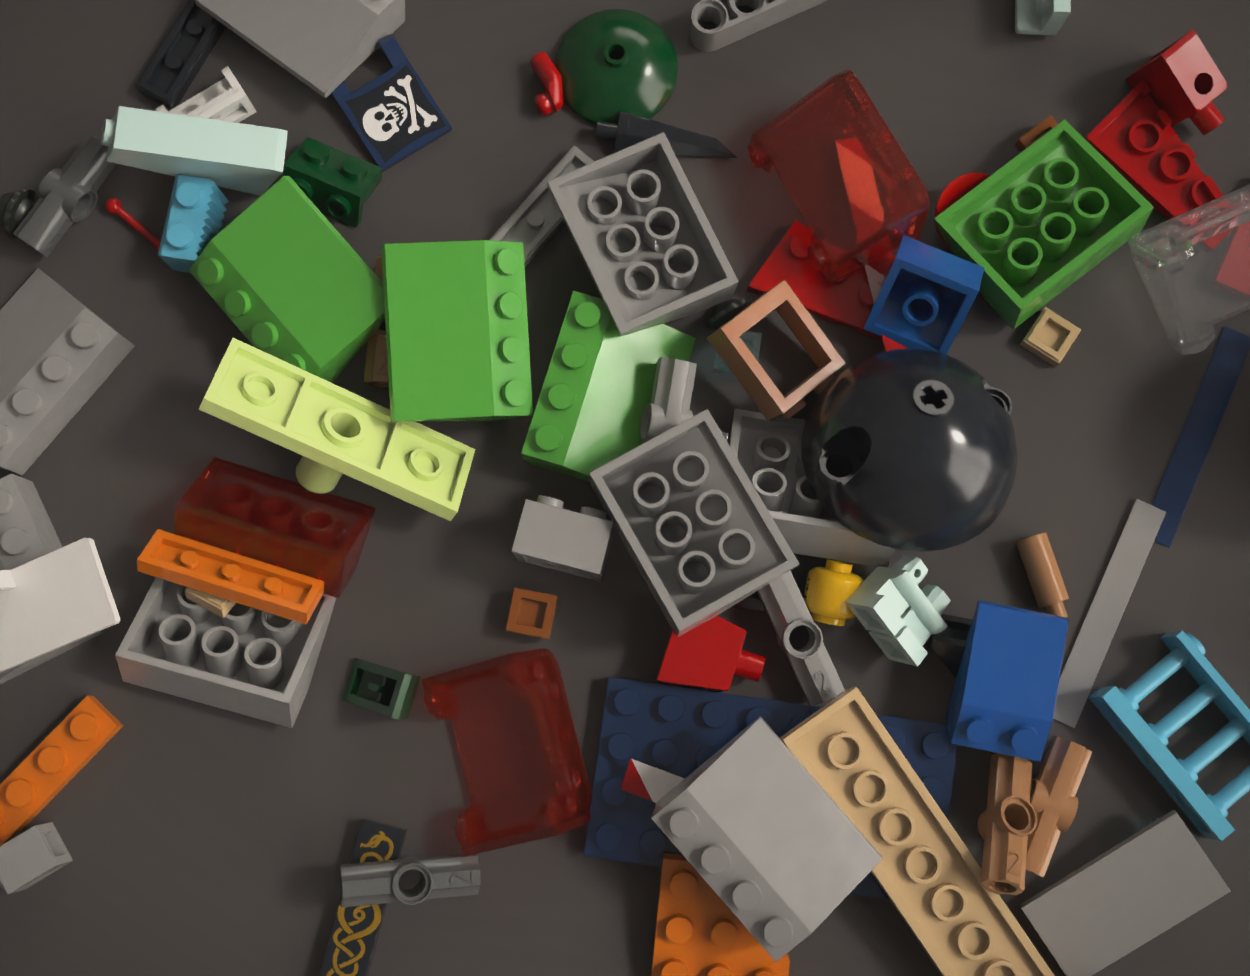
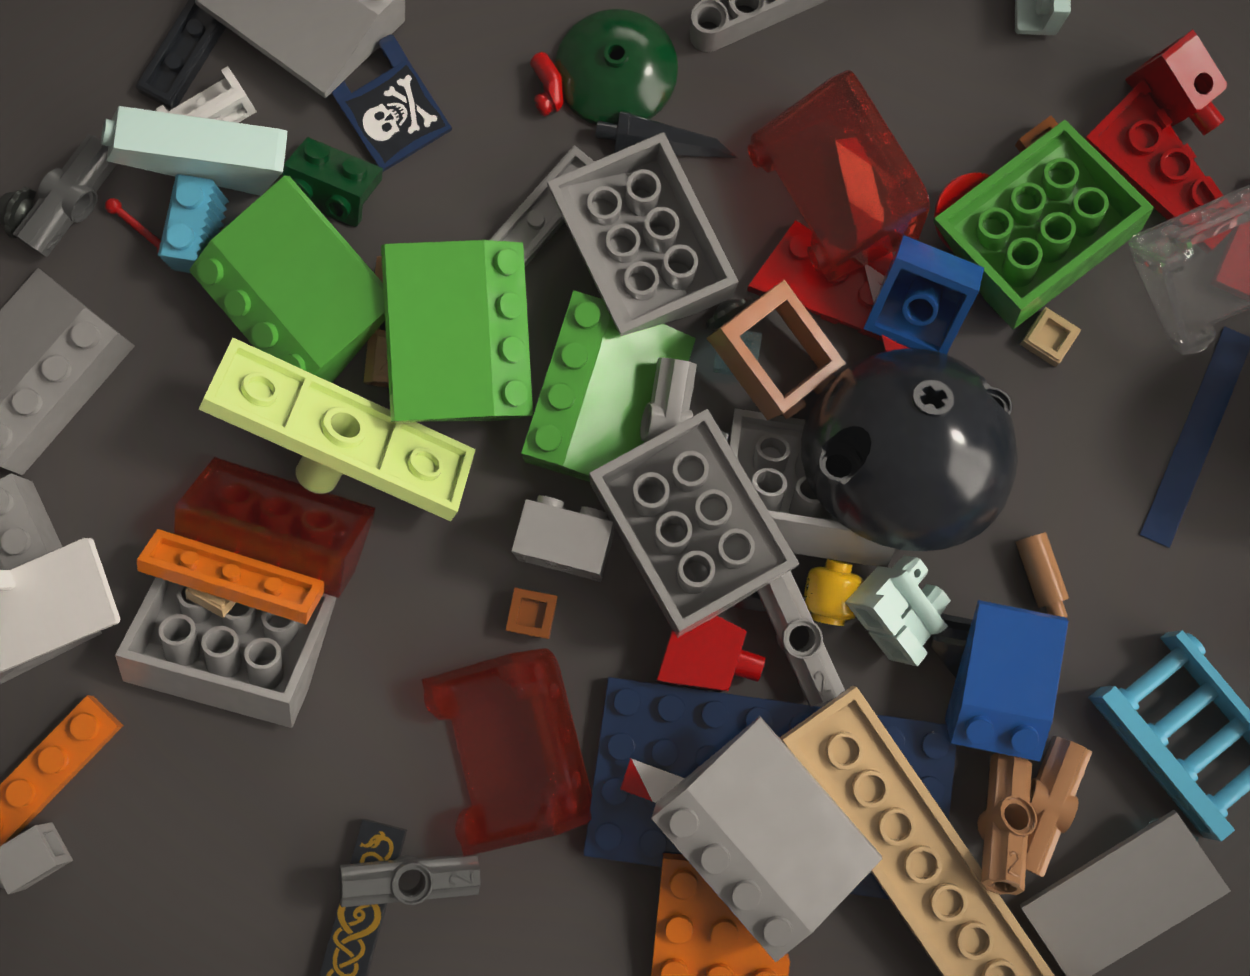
dark green slope [342,658,421,719] -> none
light grey sticker [1053,499,1166,728] -> none

